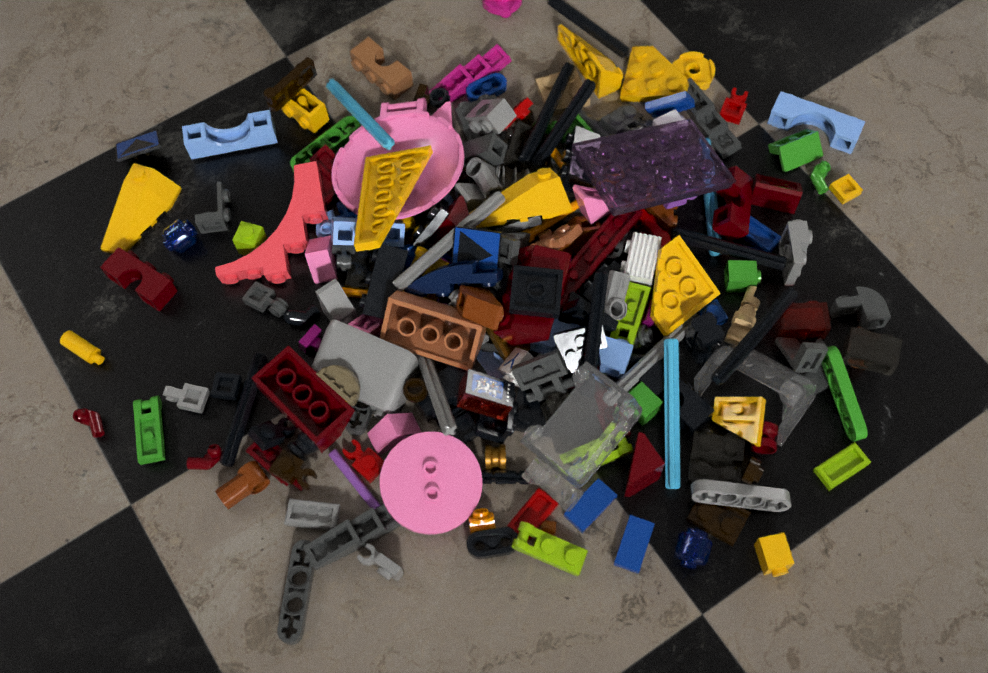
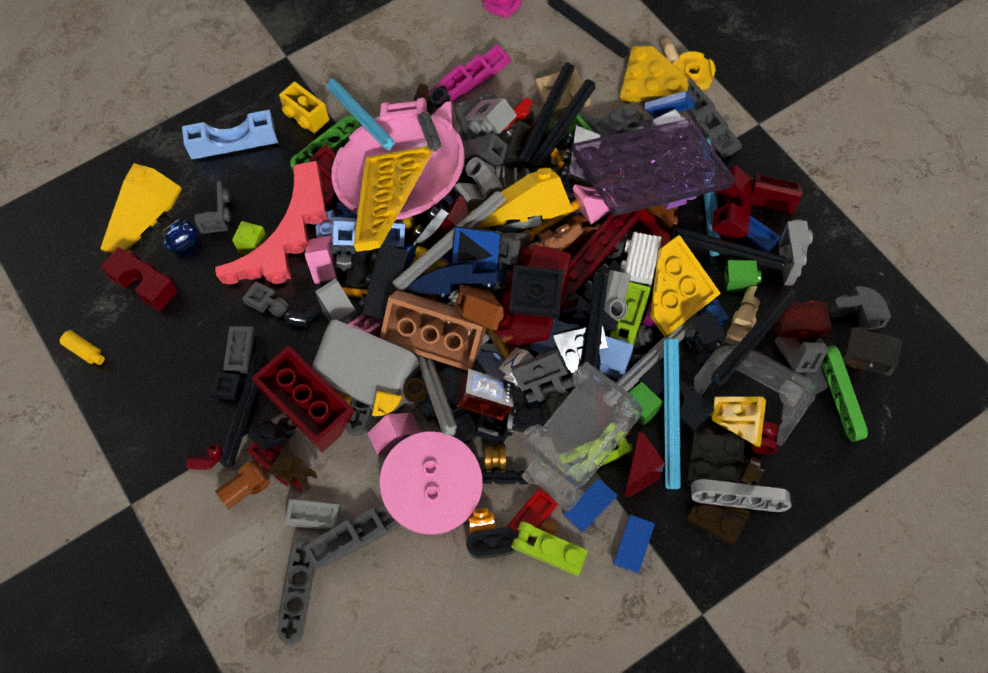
dark red arm [73,408,105,438] -> none
piece [115,130,161,162] -> none
bright green plate [133,395,166,465] -> none
light grey plate [162,383,210,414] -> none
dark brown plate [263,57,317,112] -> none
black wheel [286,432,318,462] -> none
magenta tile [298,324,322,353] -> none
dark tan plate [316,365,360,406] -> none
medium lavender bar [329,449,381,509] -> none
red plate [342,439,384,484] -> none
medium nougat arch [350,37,413,100] -> none
light grey plate [357,544,404,582] -> none
blue plate [466,73,507,102] -> none
yellow wedge [557,24,623,99] -> none
clear blue head [674,528,712,570] -> none
red plate [720,87,748,125] -> none
yellow brick [754,533,795,577] -> none
light blue arch [767,91,866,154] -> none
bright green panel [768,129,823,172] -> none
bright green arm [810,161,831,194] -> none
lime tile [813,442,871,491] -> none
yellow plate [829,174,863,205] -> none
none -> dark grey plate [223,326,255,373]
none -> yellow tile [372,391,403,416]
none -> dark grey axle [417,112,442,152]
none -> tan arm [661,38,679,64]

